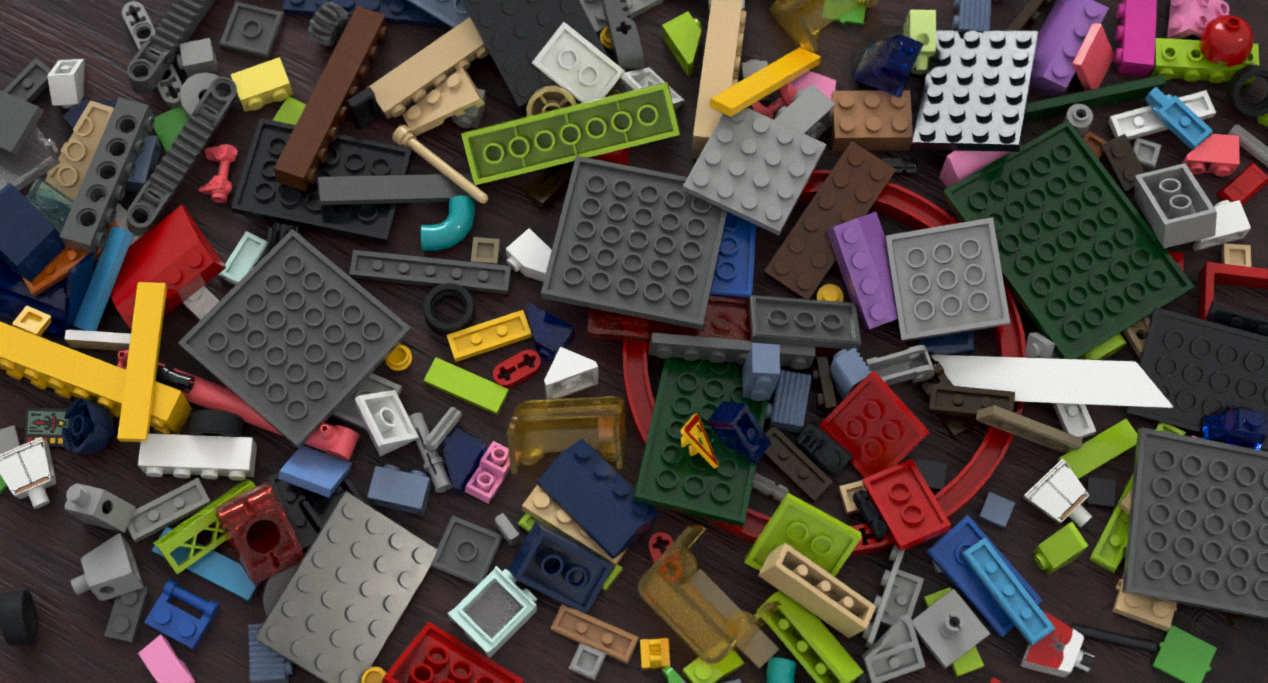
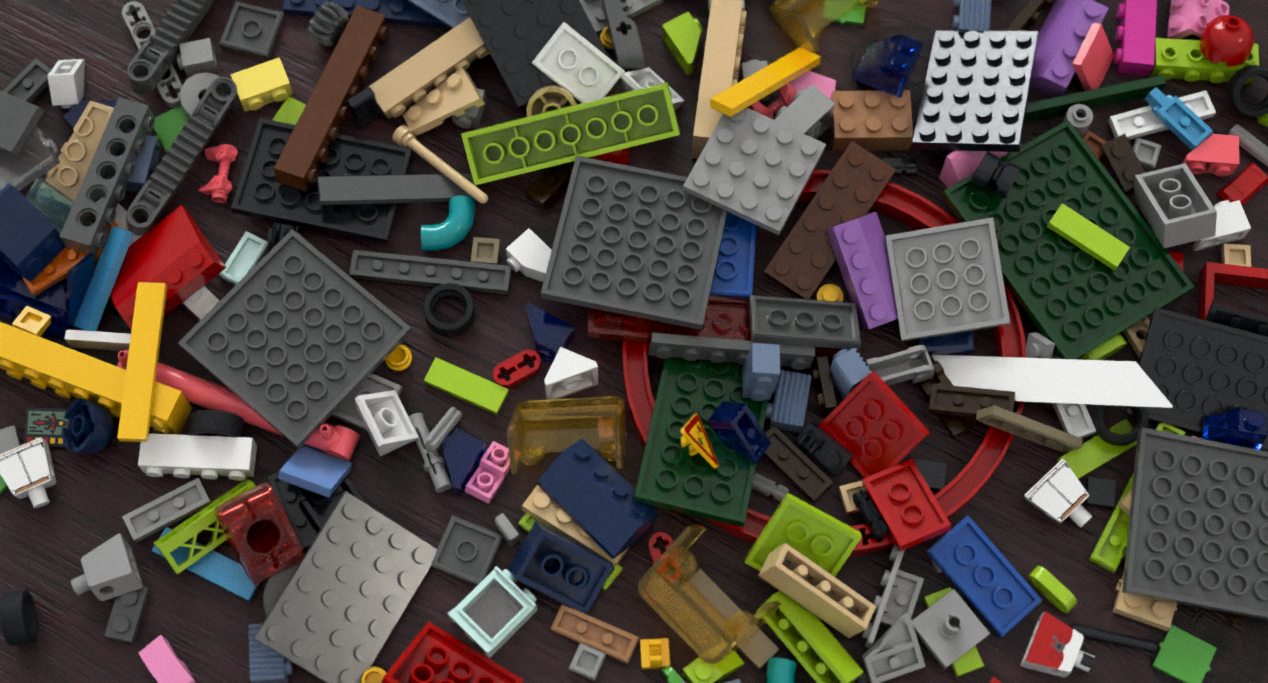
light grey torso [65,483,136,533] -> none
blue plate [144,579,220,651] -> none
black pin [155,364,195,393] -> none
sand blue brick [367,465,432,516] -> none
yellow plate [446,310,532,362] -> none
yellowish green torso [903,10,936,74] -> none
dark azure tile [962,538,1056,647] -> none
sand blue tile [978,492,1015,530] -> none
lime slope [1033,522,1088,575] -> none
none -> black wheel [971,151,1021,199]
none -> lime beam [1028,566,1078,613]
none -> lime tile [1046,203,1130,270]
none -> black tyre [1093,405,1148,446]

